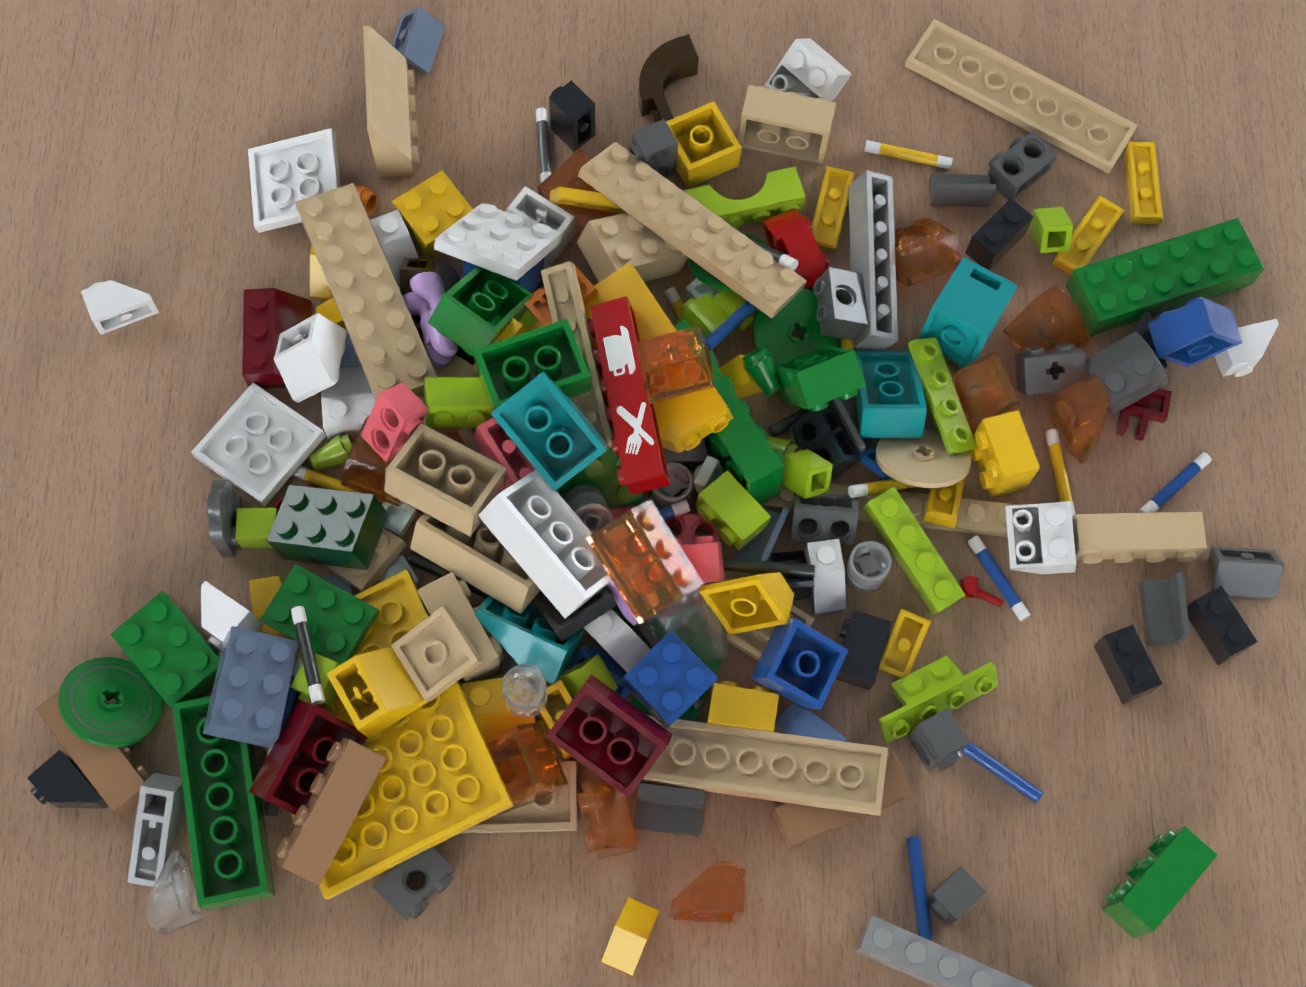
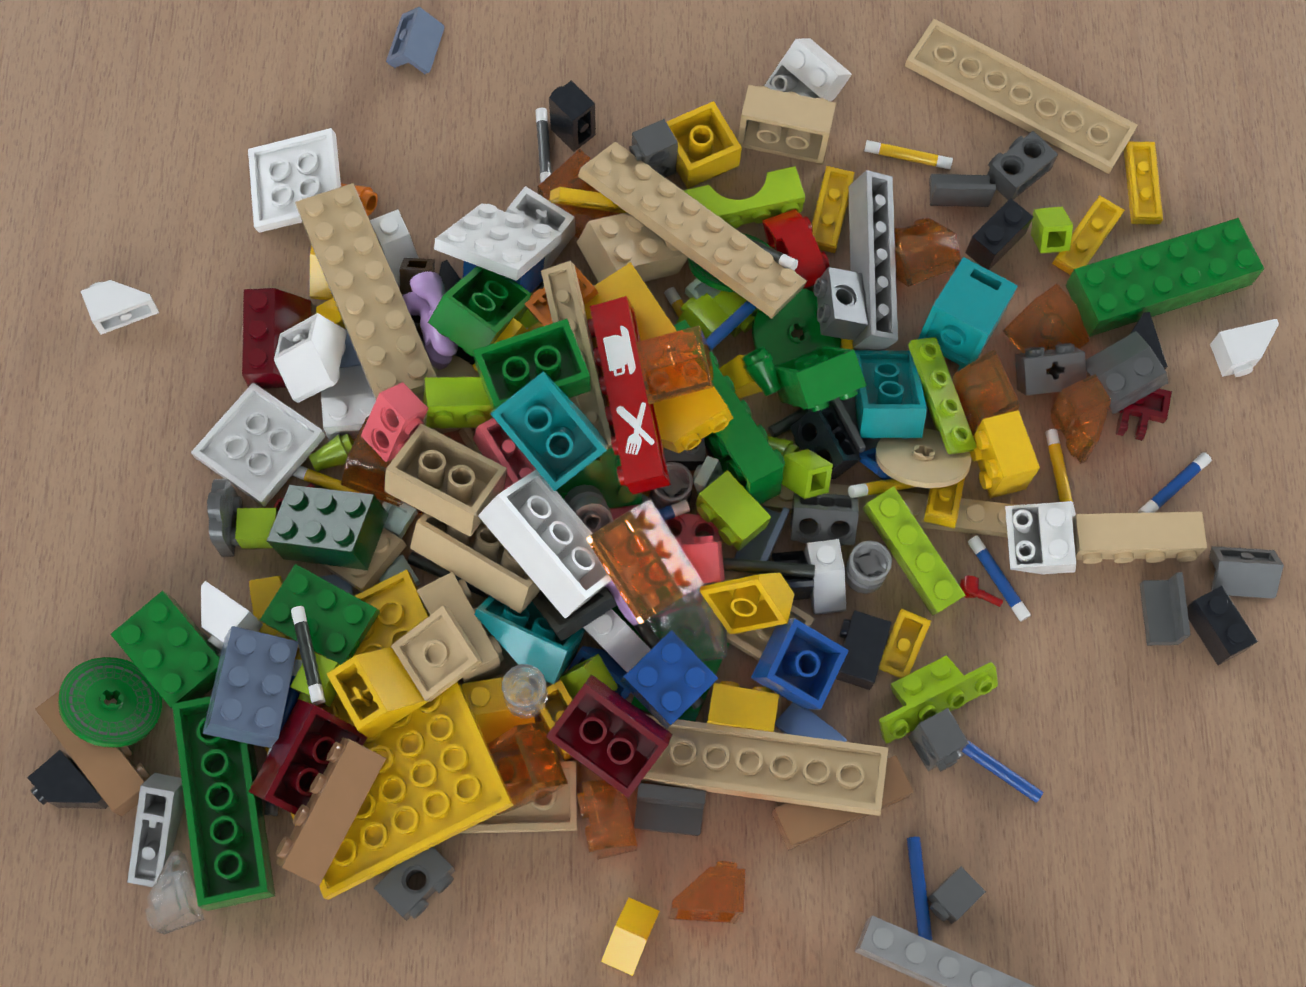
tan slope [363,26,419,178] -> none
yellow brick [392,170,473,259] -> none
dark brown arch [639,34,699,124] -> none
black brick [1094,625,1163,704] -> none
green brick [1102,826,1218,938] -> none
blue brick [1148,297,1242,367] -> none

